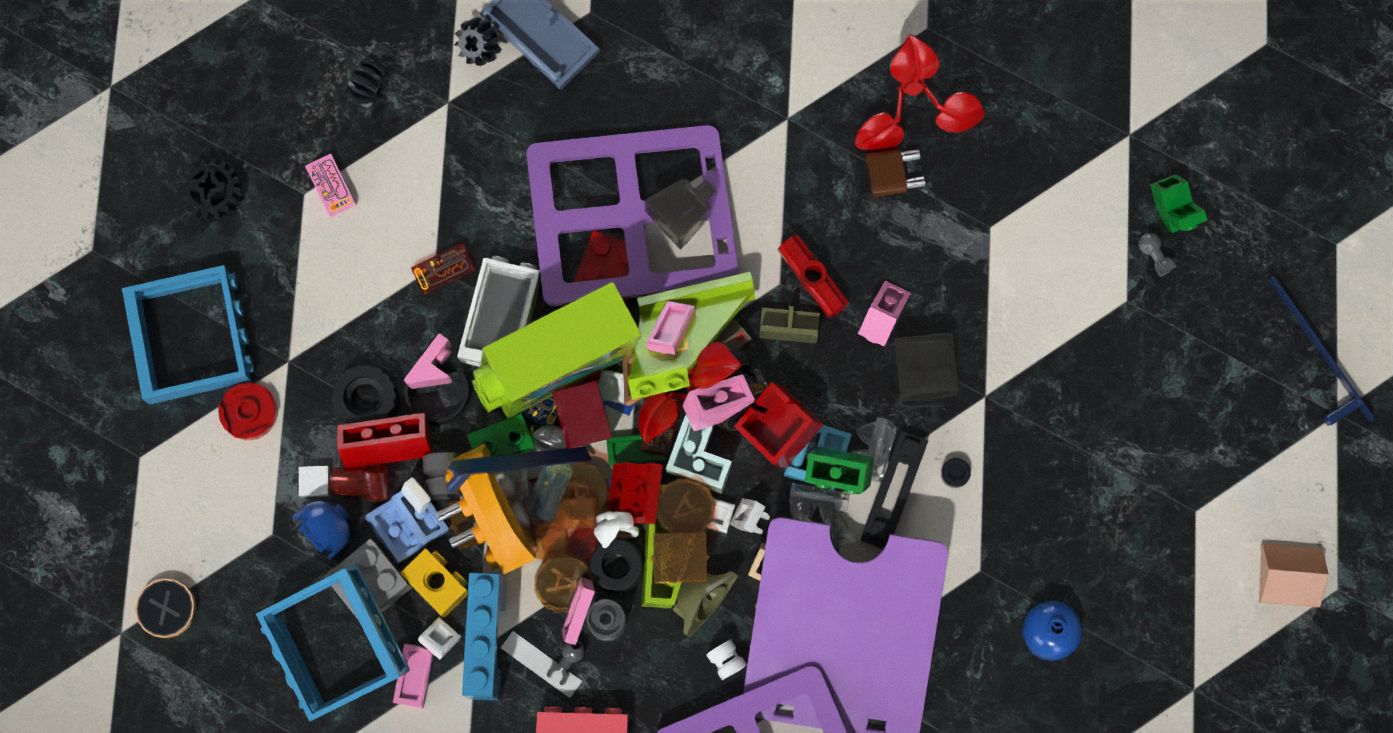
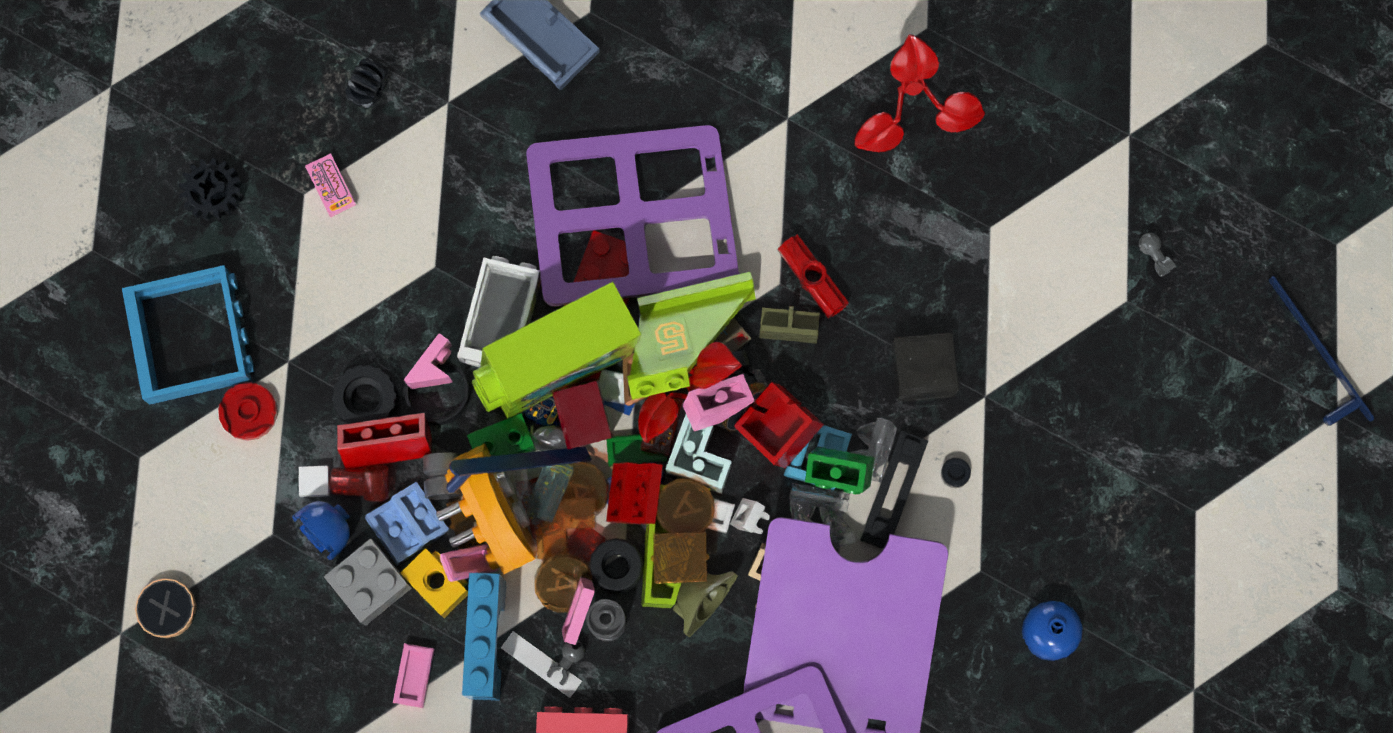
dark azure window [256,563,410,722] -> none
white tile [401,477,431,514] -> none
clear red tile [411,243,475,295] -> none
white tile [418,617,461,659] -> none
black gear [454,17,503,66] -> none
white piece [594,511,639,548] -> none
clear smoke torso [644,179,716,250] -> none
bright pink tile [646,301,695,355] -> none
white wheel [706,639,747,680] -> none
bright pink slope [858,281,911,346] -> none
reddish brown piece [865,149,926,198] -> none
green brick [1150,174,1207,233] -> none
nougat slope [1259,543,1329,608] -> none
none -> bright pink tile [440,543,498,582]

